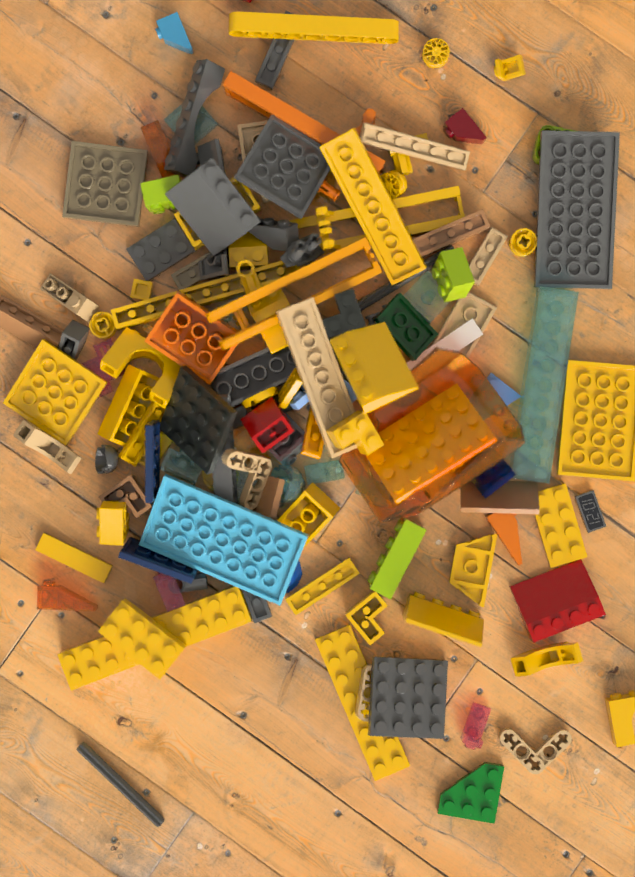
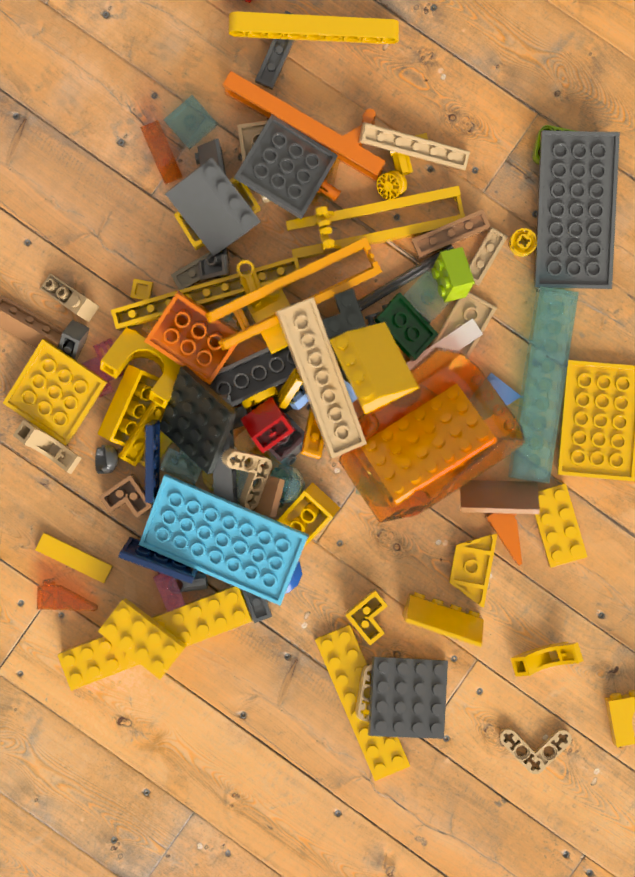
dark tan plate [62,141,148,227] -> none
dark grey axle [77,742,165,827] -> none
yellow wheel [89,311,118,339] -> none
yellow brick [96,501,129,546] -> none
dark grey plate [126,219,195,281] -> none
lime brick [140,175,181,214] -> none
dark azure slope [155,12,194,54] -> none
dark grey arch [164,59,225,178] -> none
yellow slope [228,232,269,270] -> none
dark grey slope [248,216,299,251] -> none
dark grey connector [280,233,325,267] -> none
yellow plate [285,557,360,616] -> none
clear light blue slope [304,459,345,485] -> none
yellow plate [320,128,427,285] -> none
yellow brick [326,410,384,455] -> none
lime brick [367,518,427,599] -> none
yellow wheel [422,38,450,69] -> none
green plate [437,762,504,824] -> none
dark red slope [443,108,487,144] -> none
clear pink bracket [460,702,491,750] -> none
clear blue plate [464,448,516,499] -> none
yellow bracket [494,54,526,81] -> none
red slope [509,559,606,643] -> none
tile [574,490,606,533] -> none

